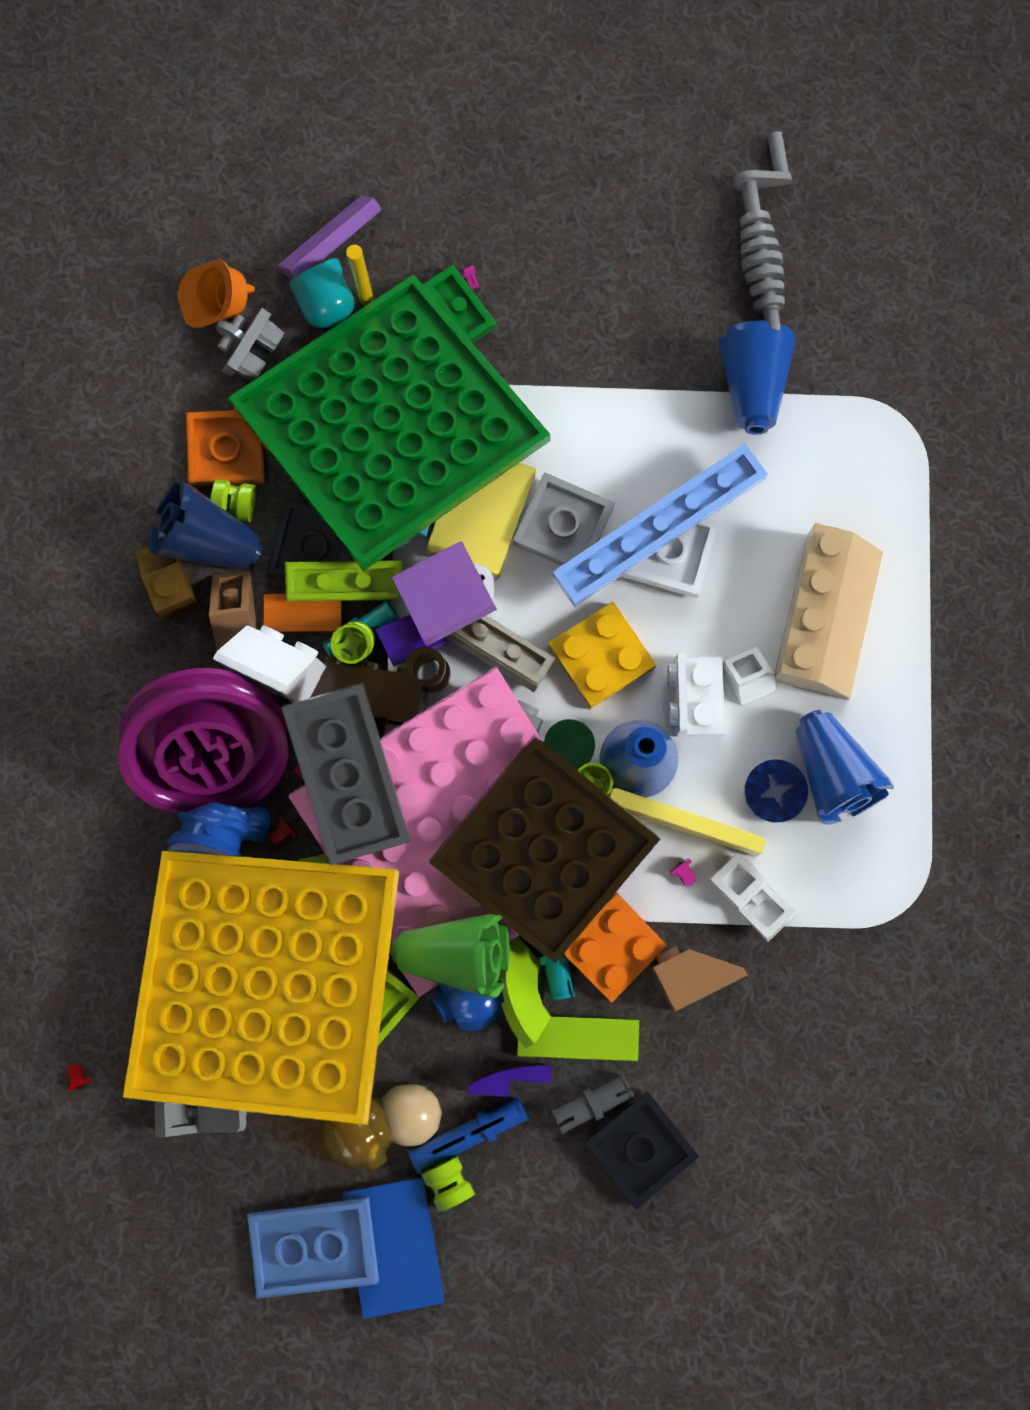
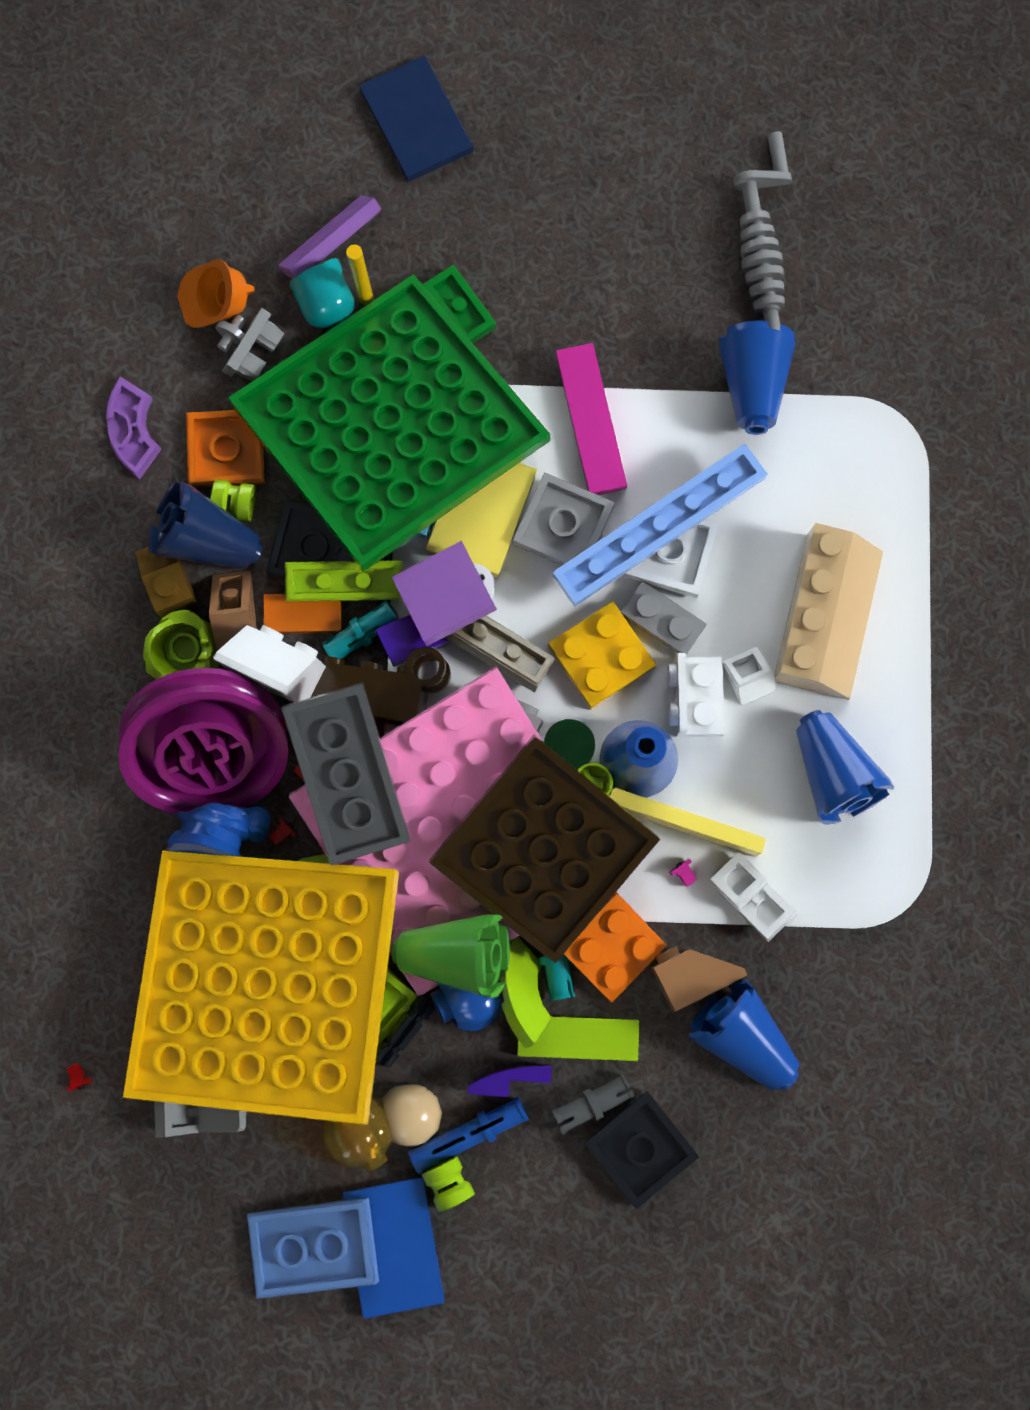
lime wheel [330,621,375,664] -> none
dark pink piece [460,265,480,289] -> none
clear blue gear [744,759,808,823] -> none
none -> medium lavender tile [106,376,162,480]
none -> lime piece [143,609,219,679]
none -> dark blue tile [359,55,474,182]
none -> black axle [376,995,435,1068]
none -> dark pink tile [556,343,627,495]
none -> light grey plate [621,581,707,655]
none -> blue cone [689,978,799,1091]

